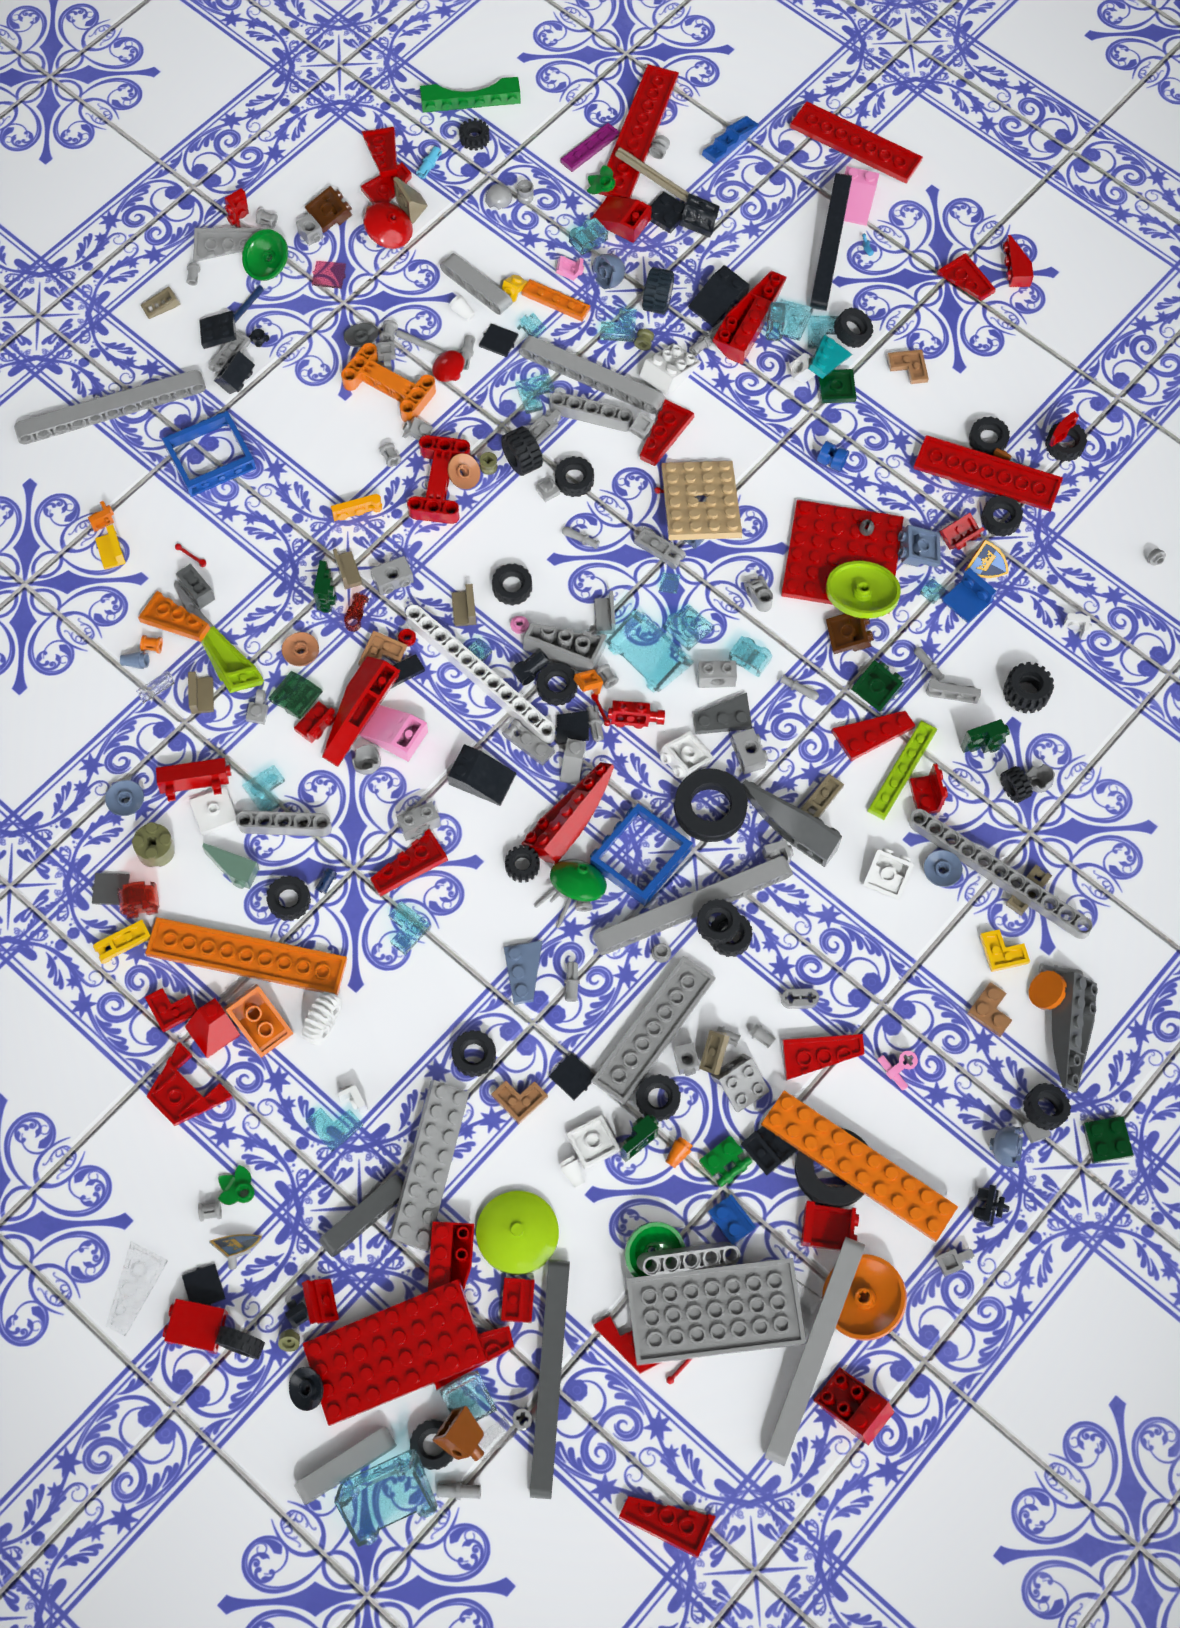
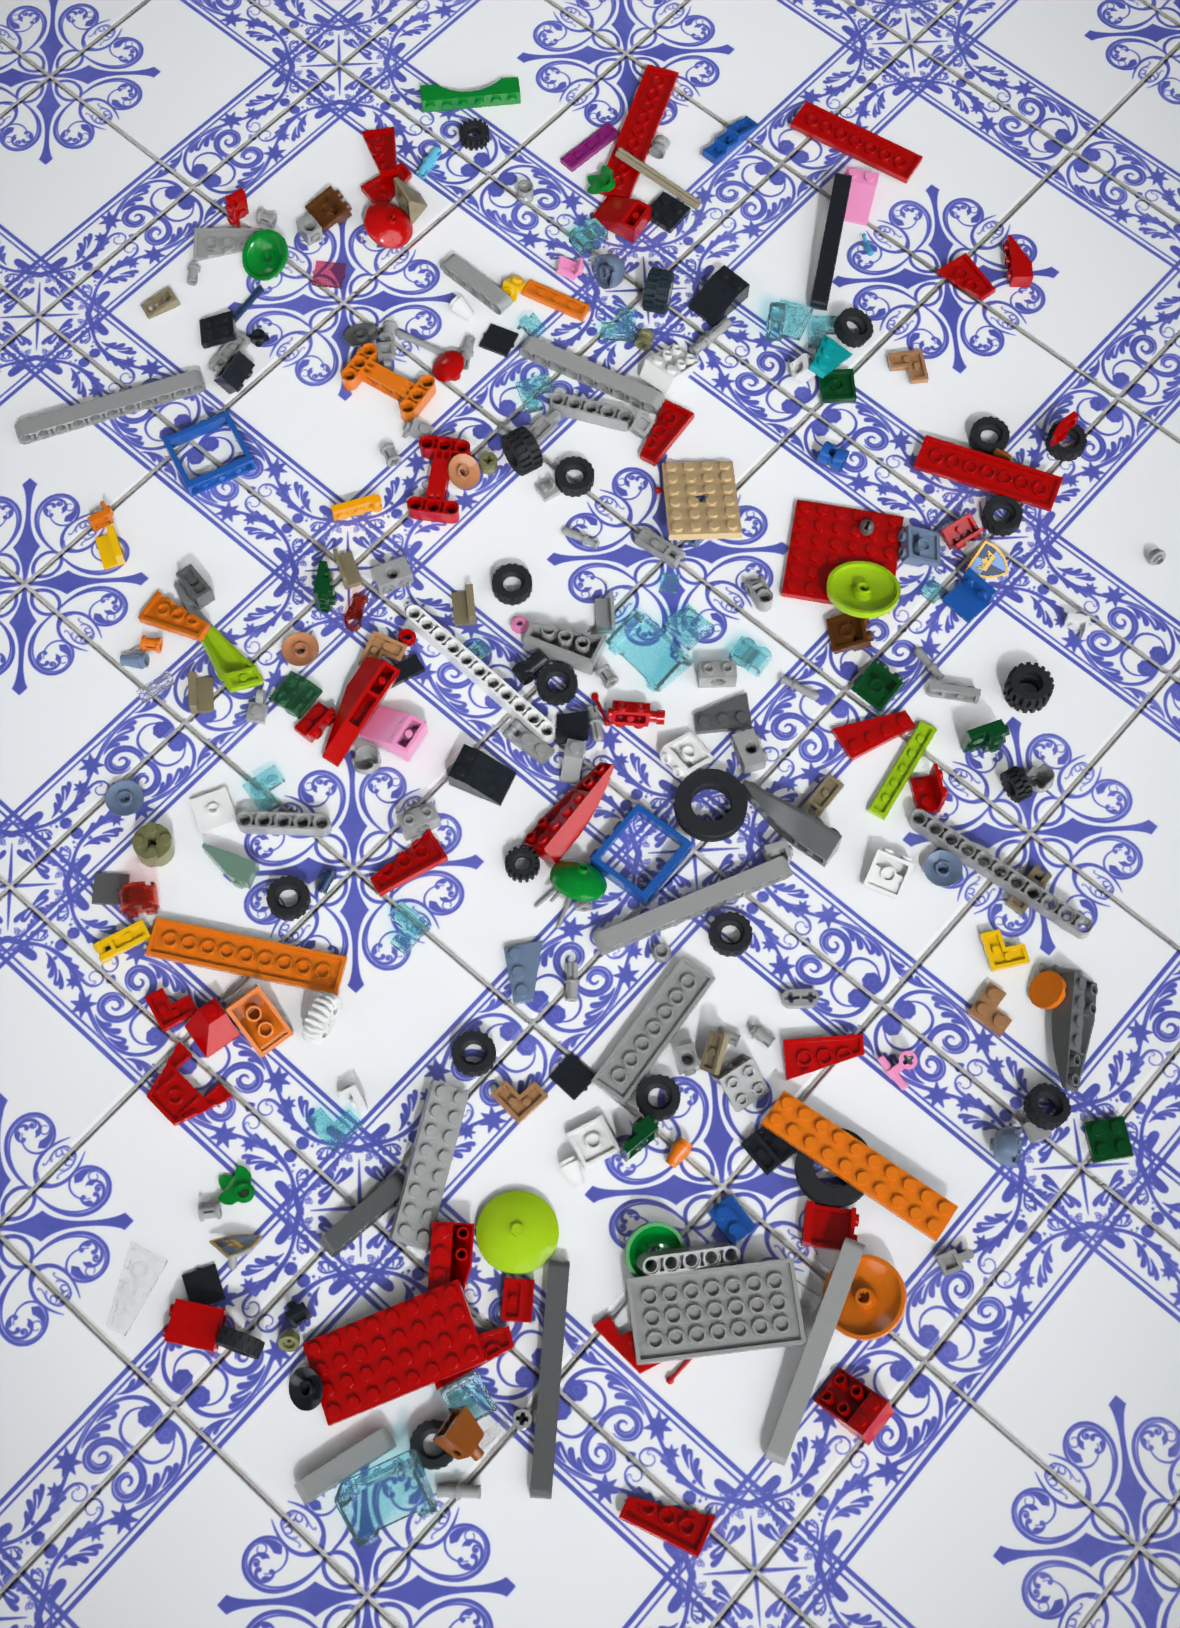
red brick [156,758,232,802] -> none
red hinge [175,543,207,567] -> none
red plate [302,1279,339,1324] -> none
light grey hair [485,184,512,210] -> none
orange bracket [574,669,603,695] -> none
black slope [679,194,720,237] -> none
black tyre [696,899,741,945] -> none
green plate [699,1135,753,1188] -> none
red wedge [713,271,787,365] -> none
black hips [973,1185,1010,1227] -> none

